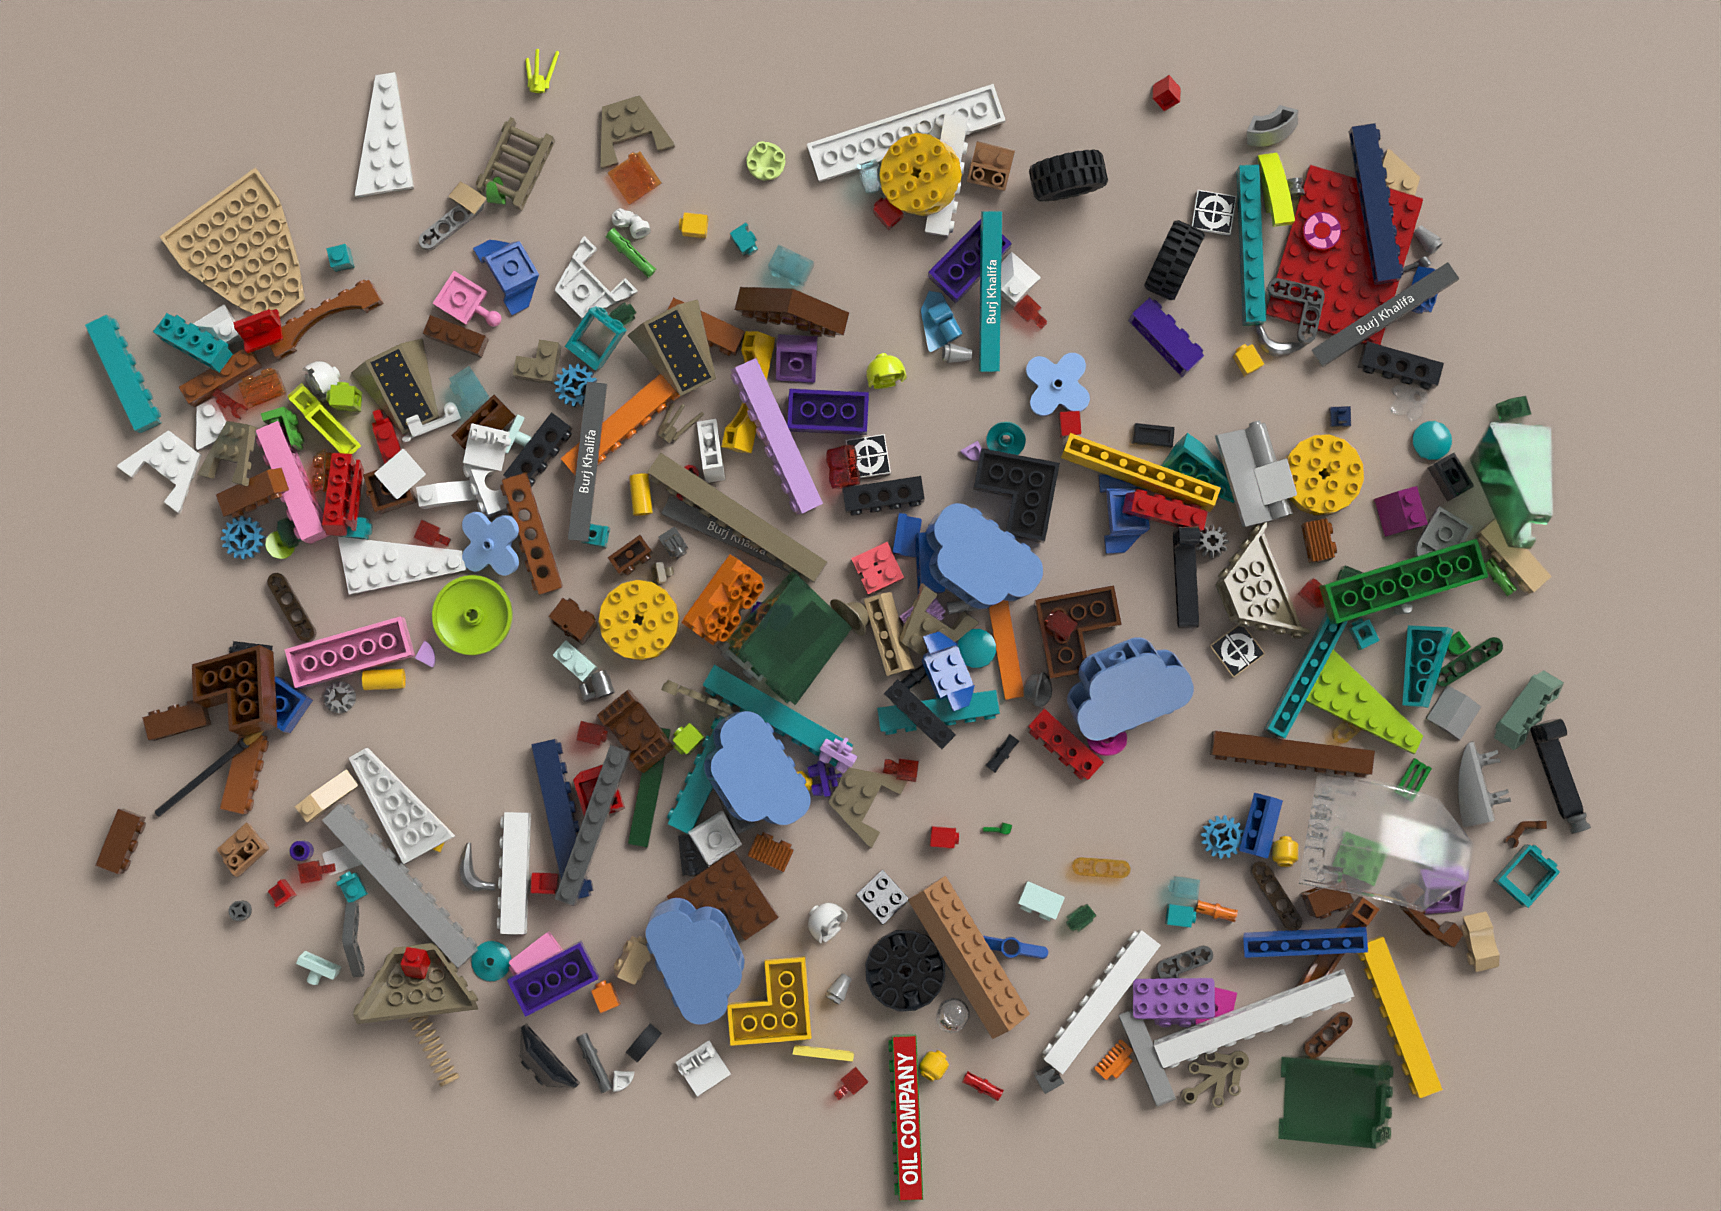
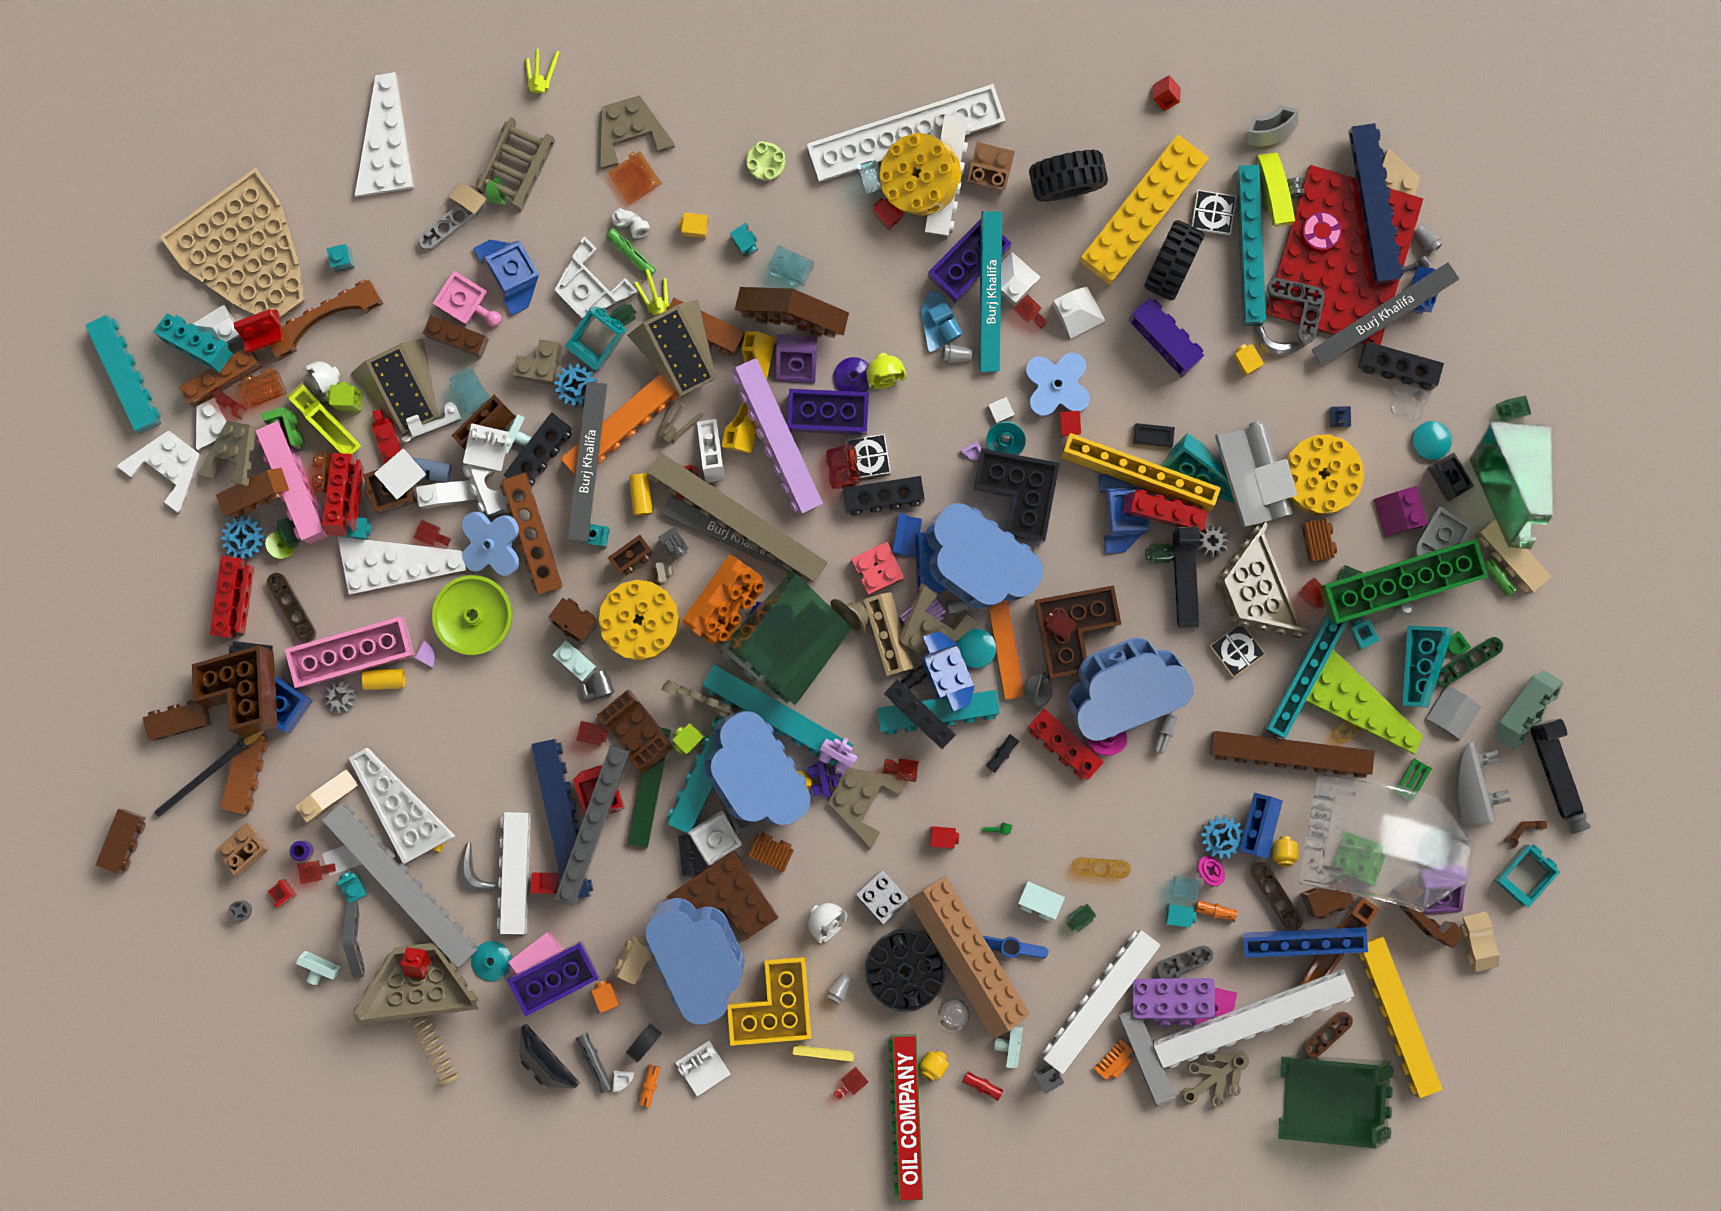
none -> red brick [210,556,255,639]
none -> sand blue pin [412,457,452,483]
none -> neon yellow plant [634,269,669,317]
none -> orange pin [638,1064,661,1107]
none -> dark purple dish [834,357,870,392]
none -> white tile [988,397,1015,424]
none -> light aqua tile [995,1026,1023,1068]
none -> white slope [1052,287,1105,339]
none -> yellow brick [1079,134,1209,286]
none -> clear green brick [1145,543,1175,564]
none -> light grey axle [1154,714,1177,754]
none -> dark pink gear [1196,856,1225,887]

